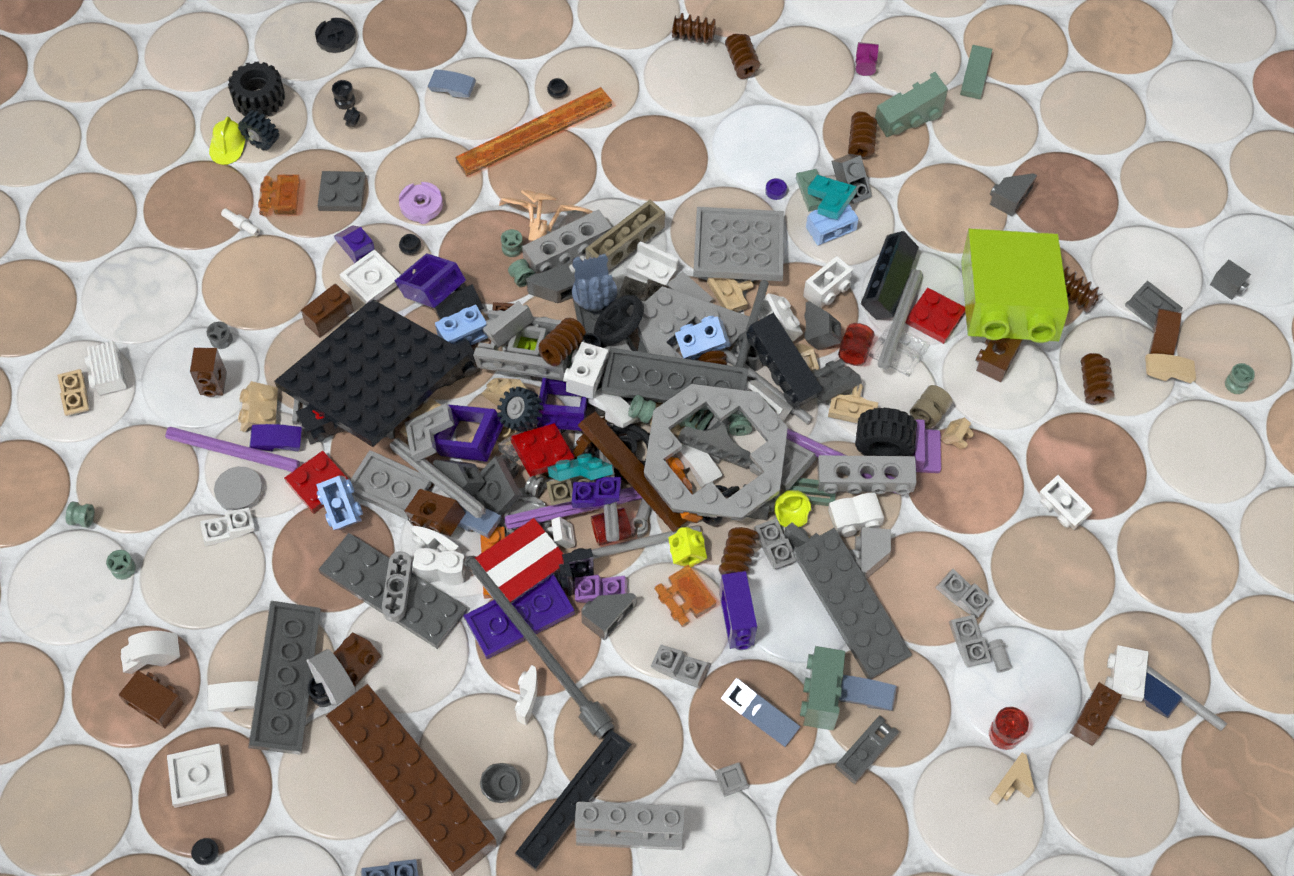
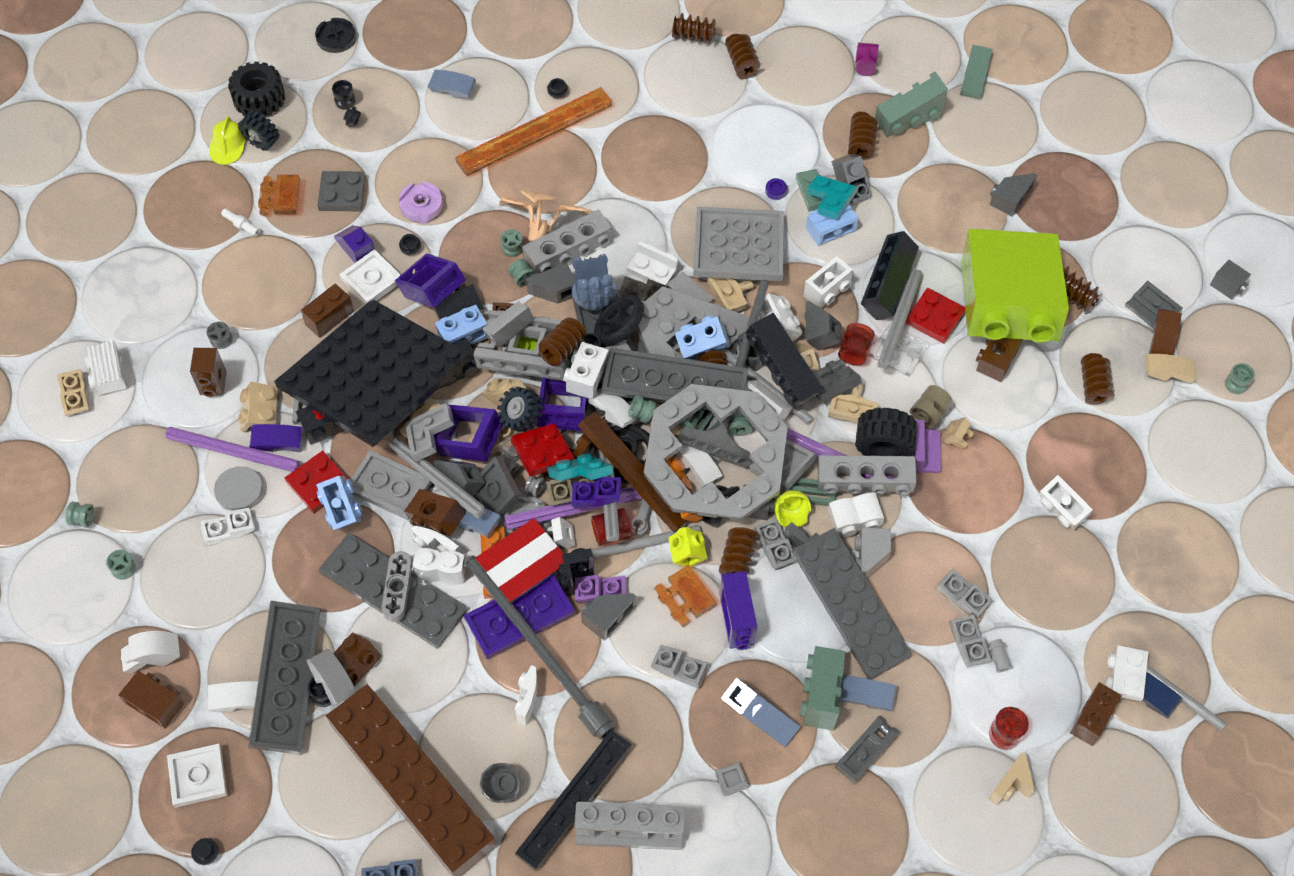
dark tan brick [585,199,665,271] -> none

